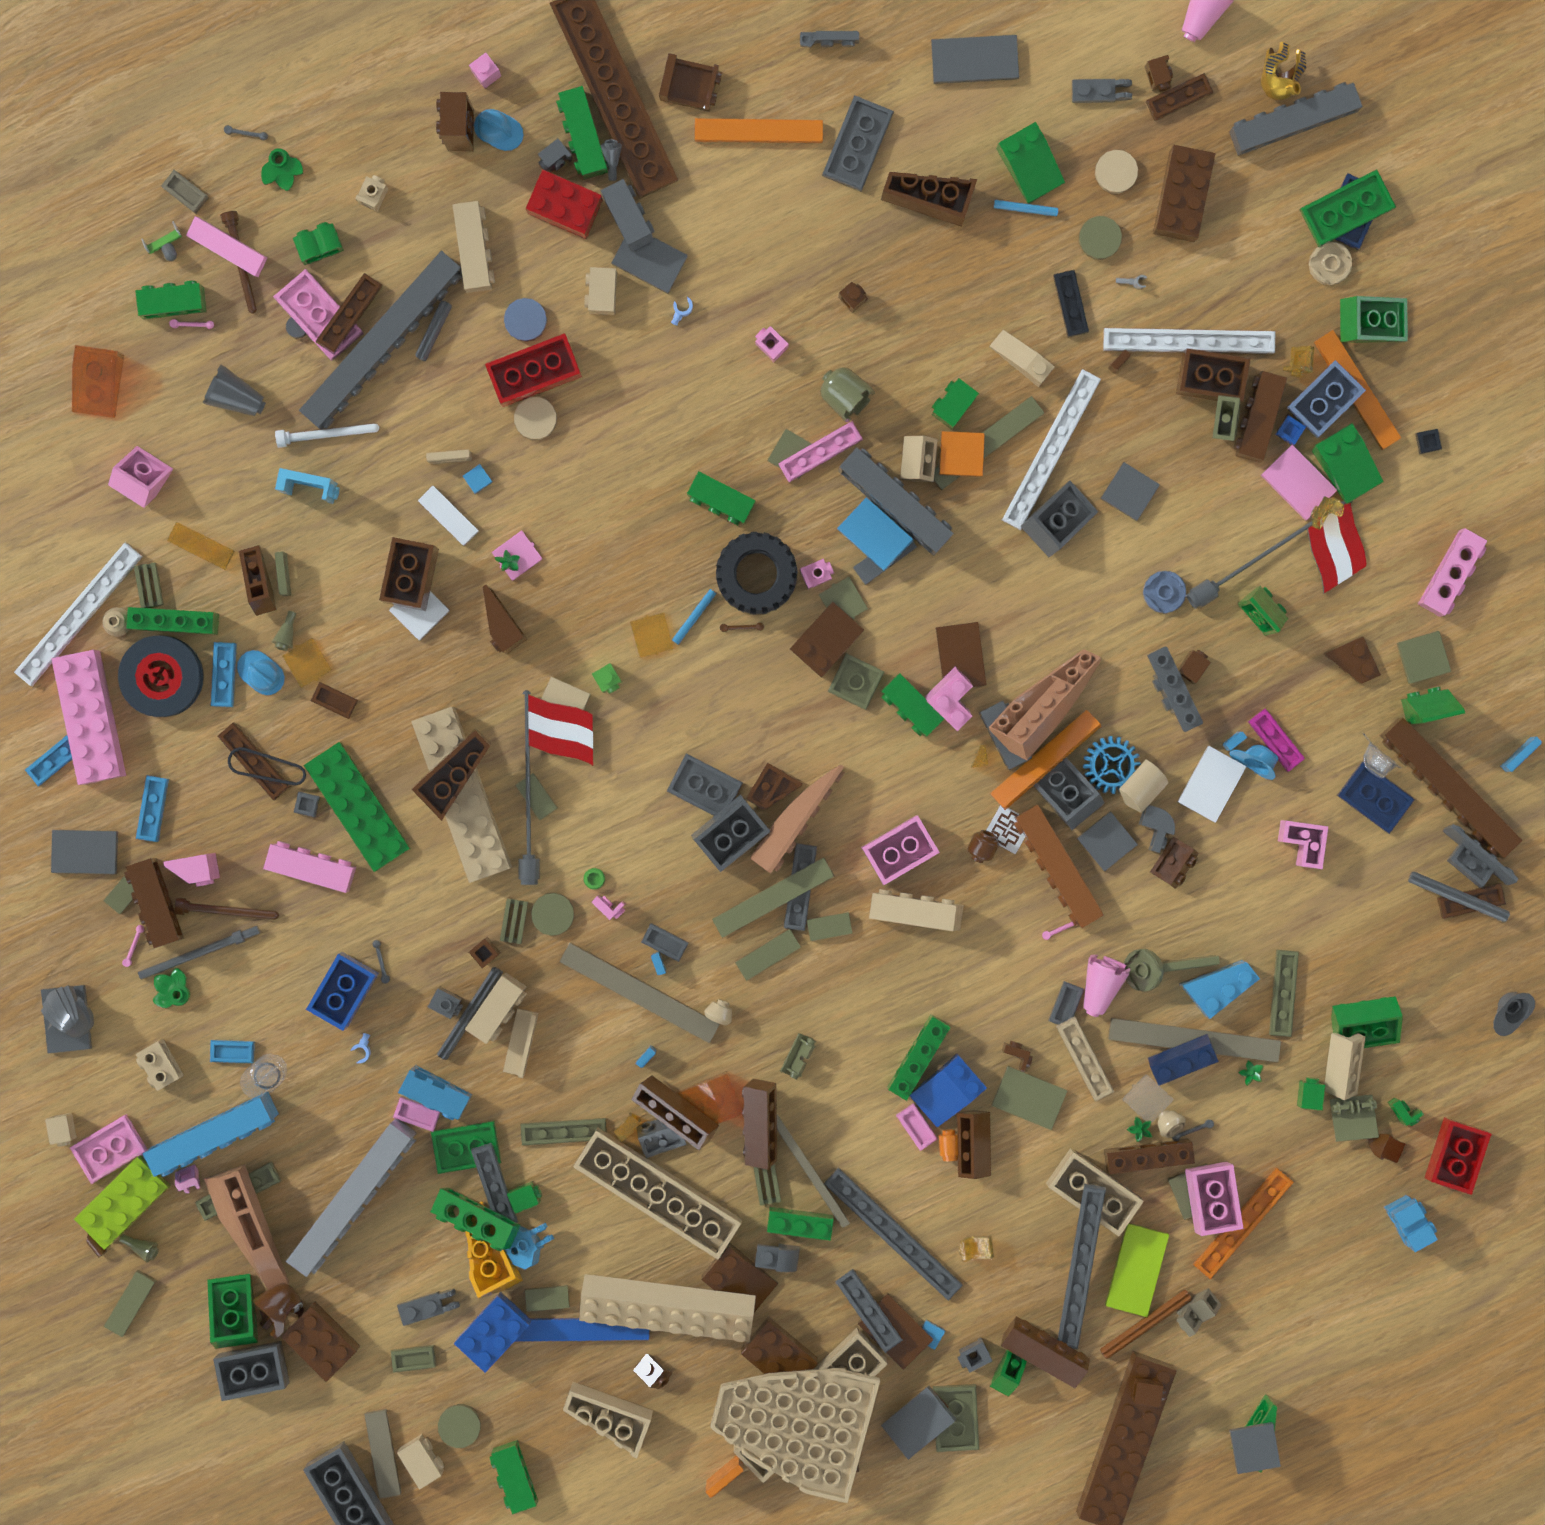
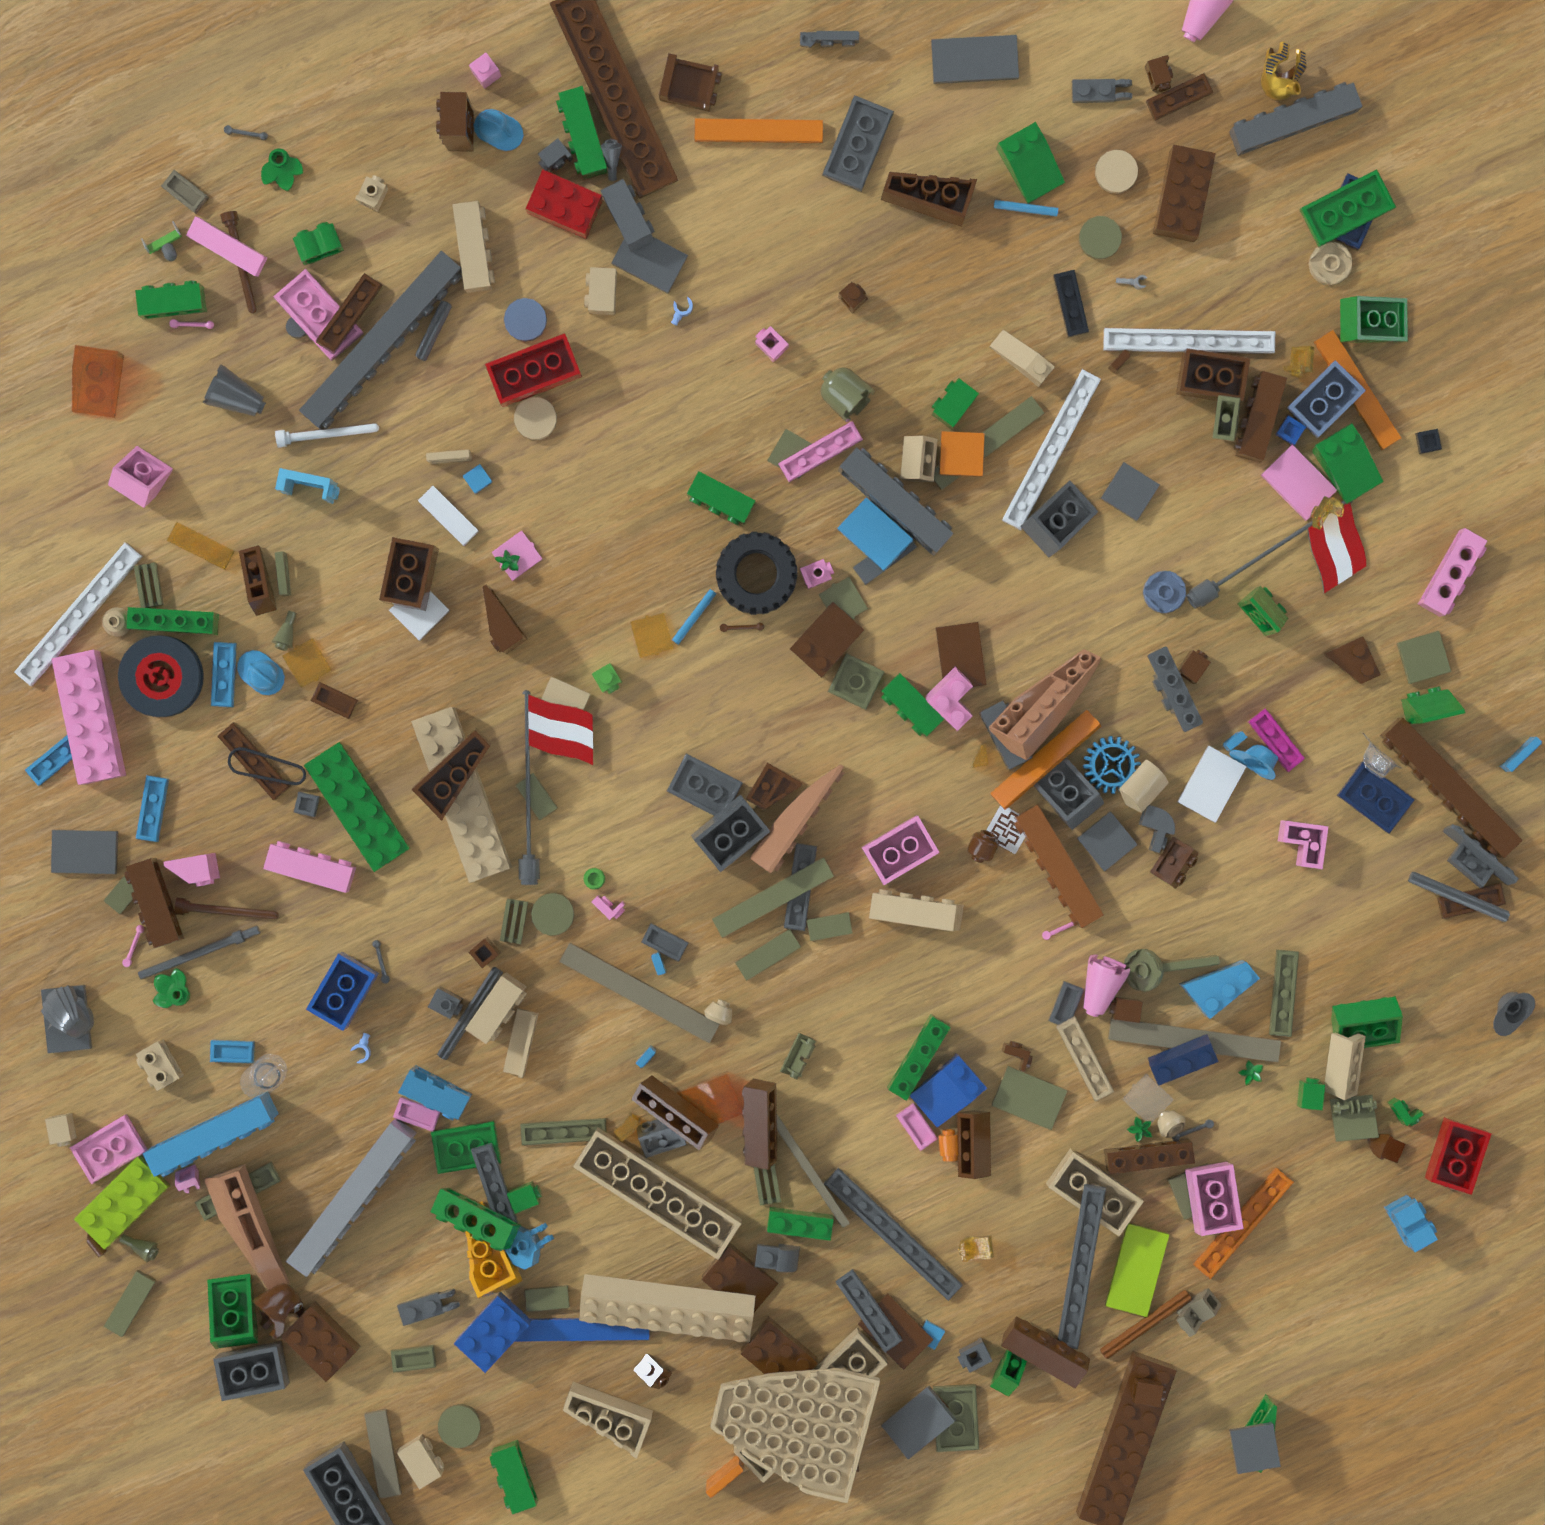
none -> reddish brown brick [1109,997,1143,1023]

